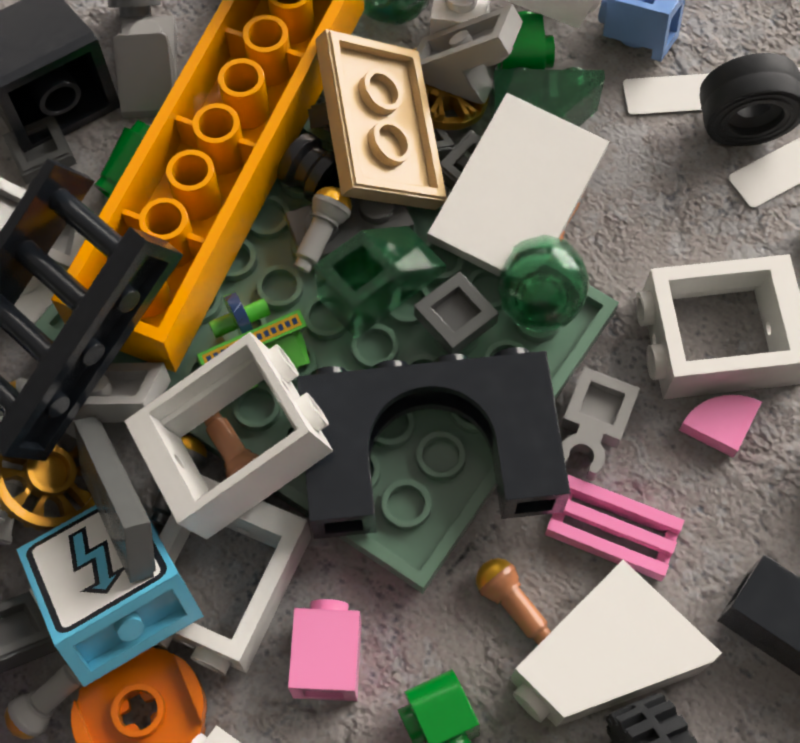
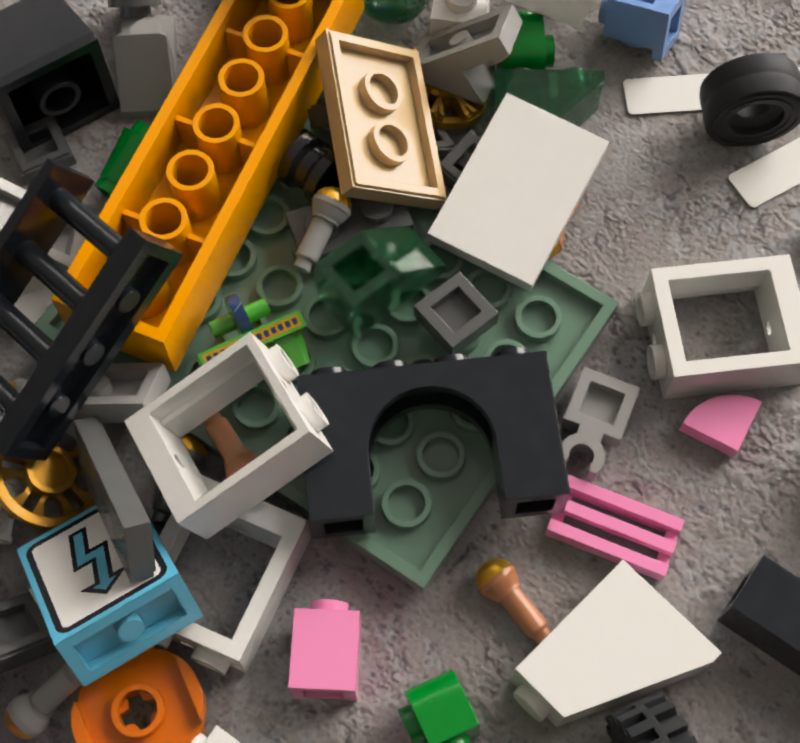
clear green hair [498,234,589,333] -> none

